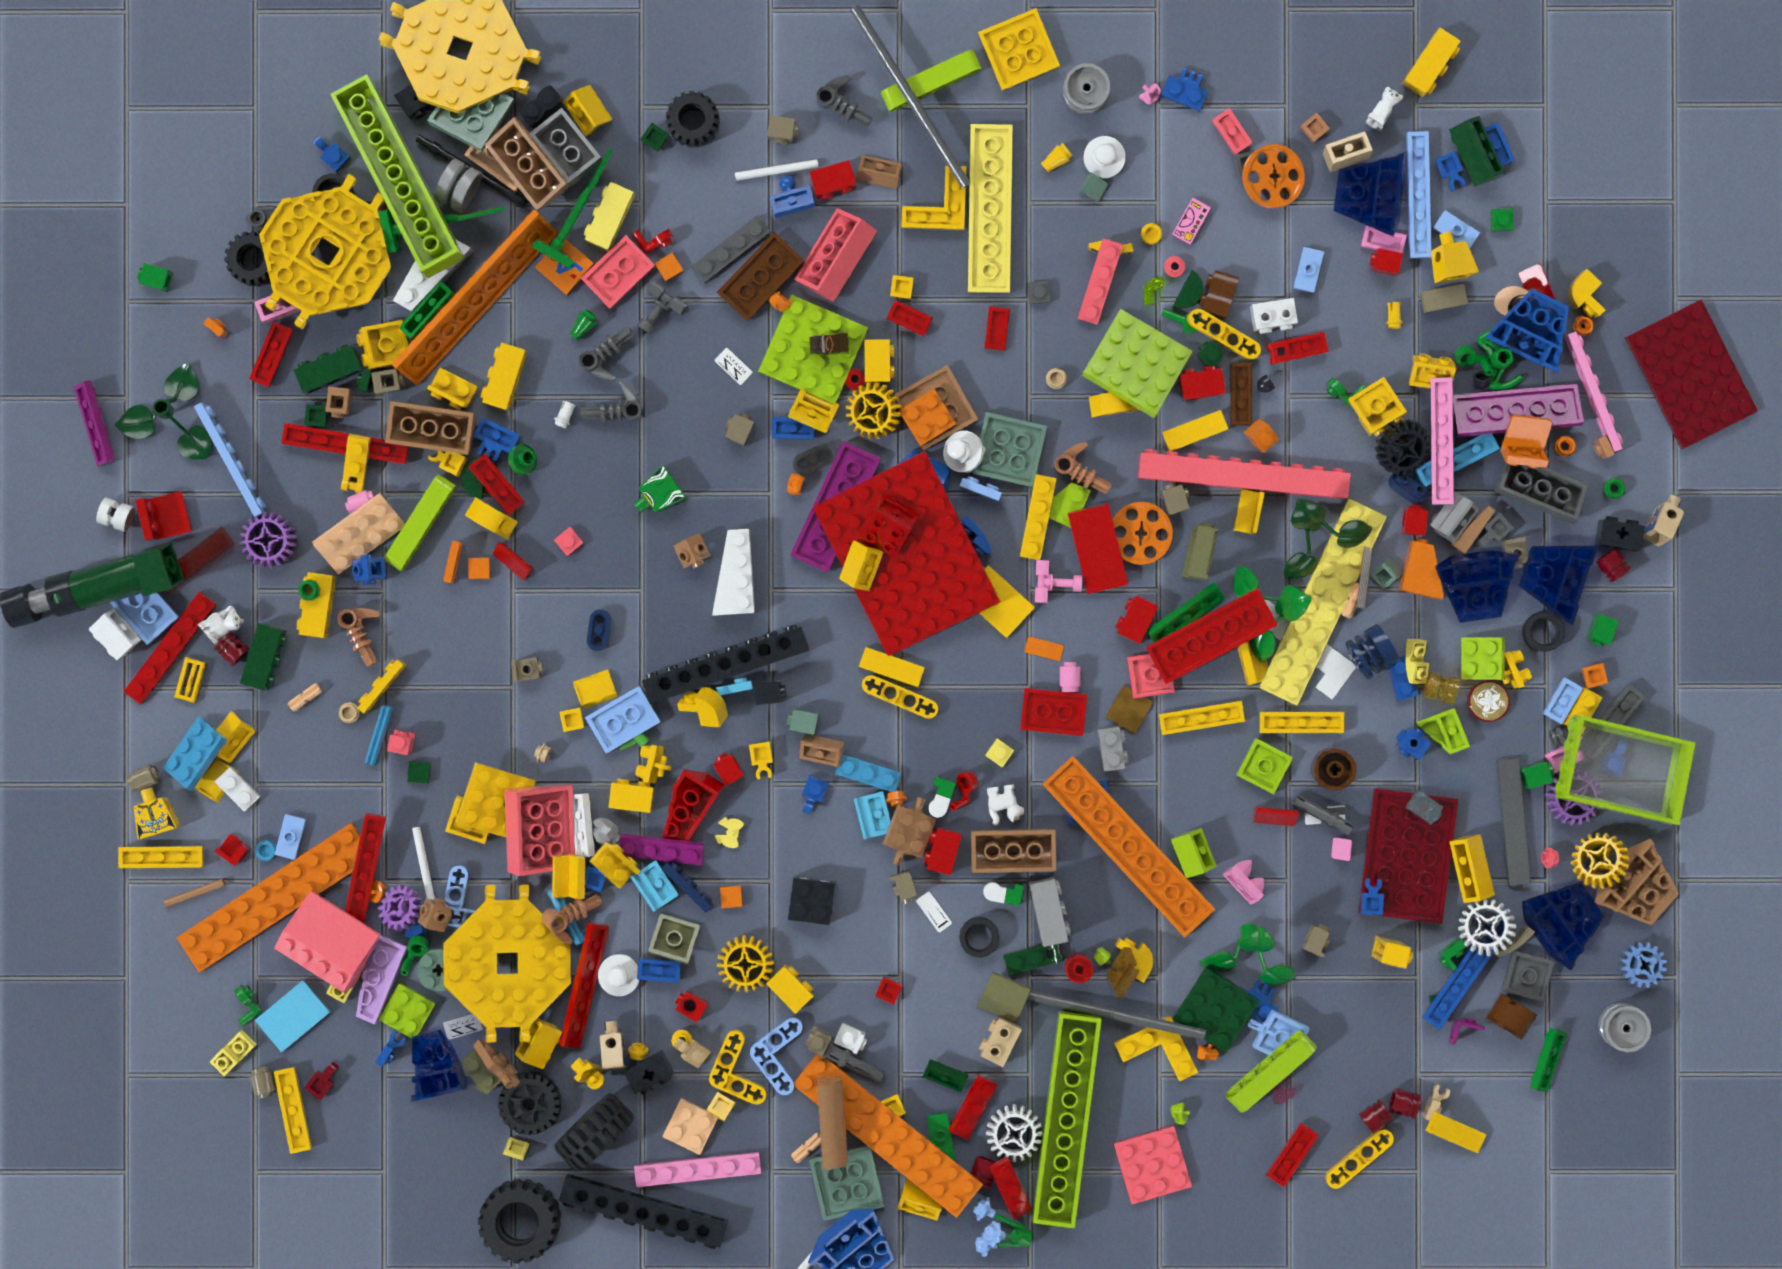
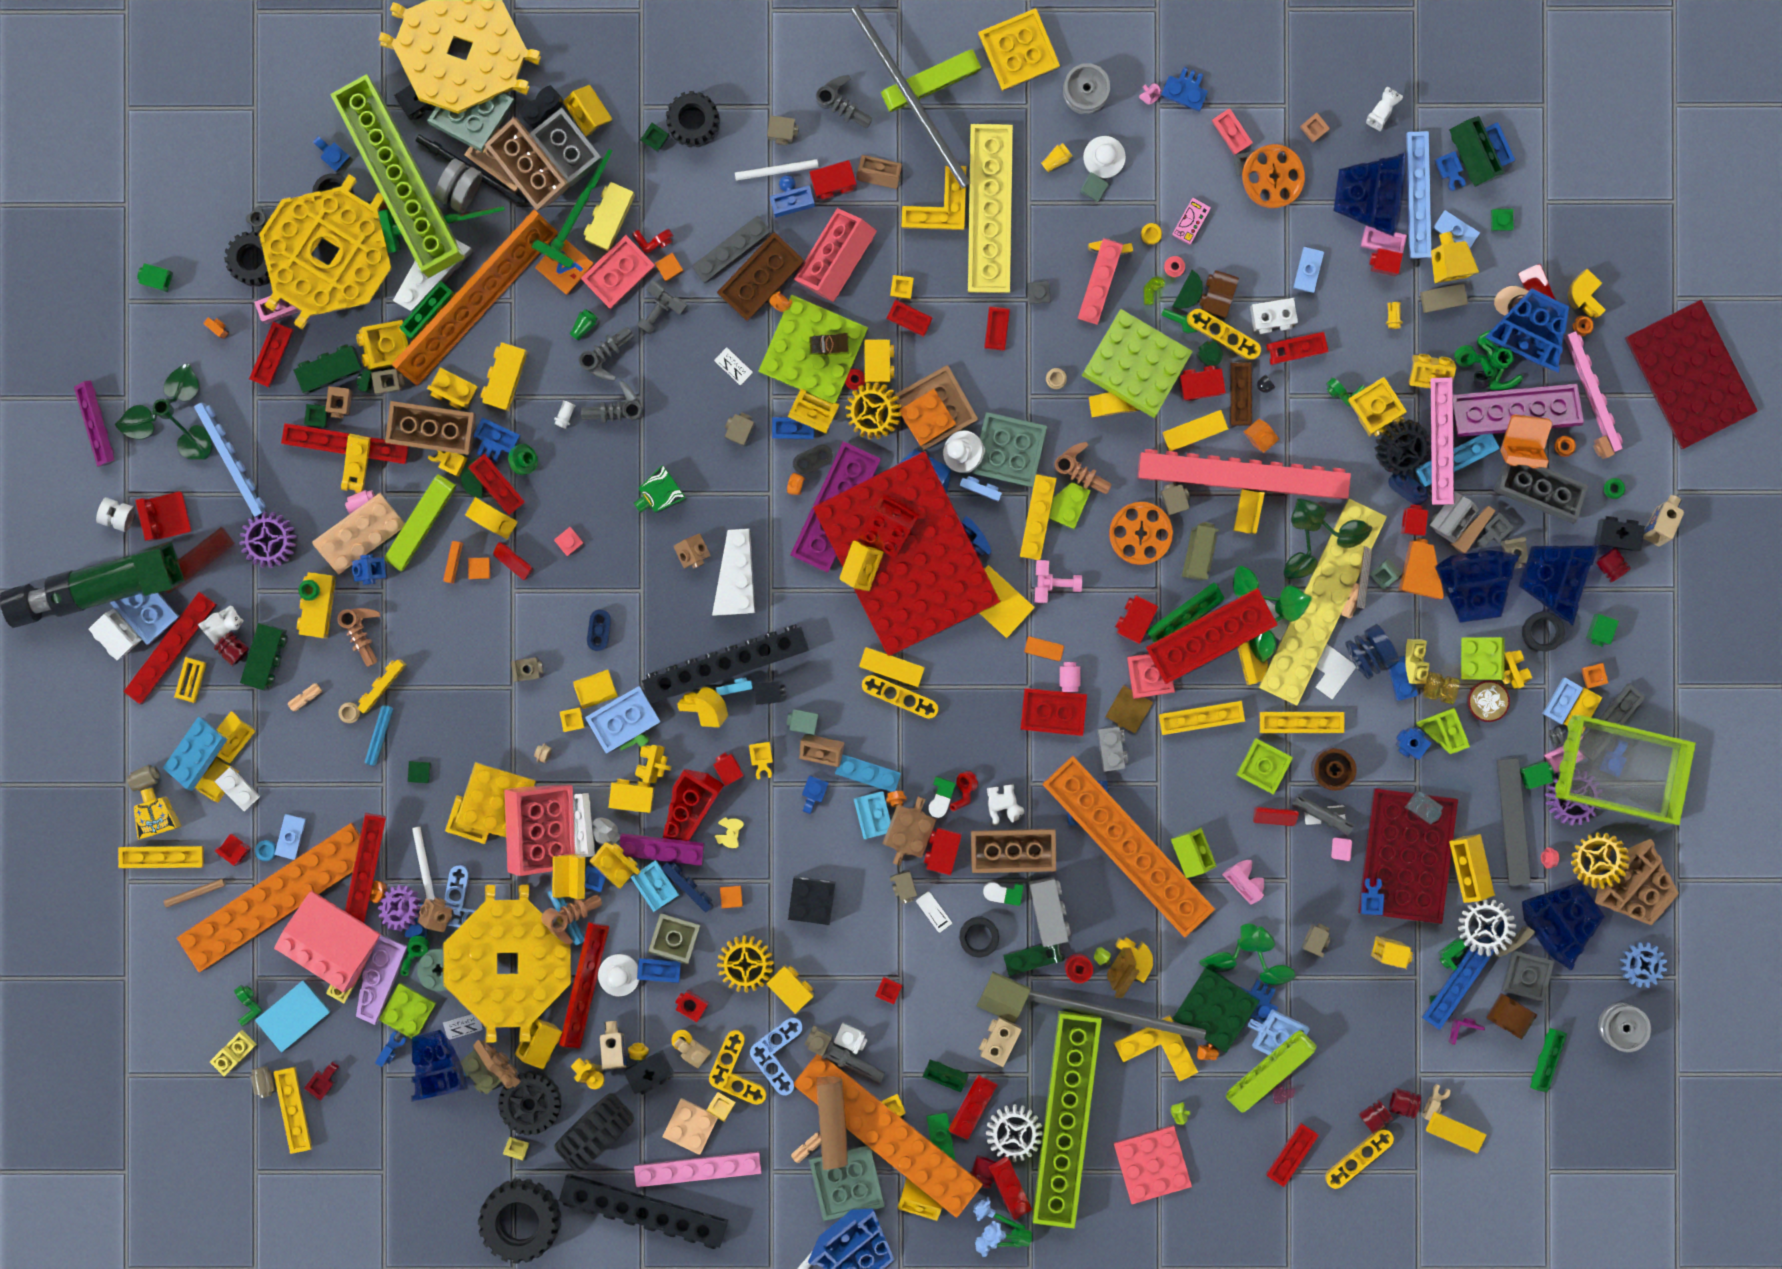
coral brick [387,730,416,755] -> none
light yellow plate [985,739,1014,767] -> none
red tile [1068,503,1128,594] -> none
tan brick [1323,131,1373,173] -> none
yellow brick [1402,27,1461,97] -> none

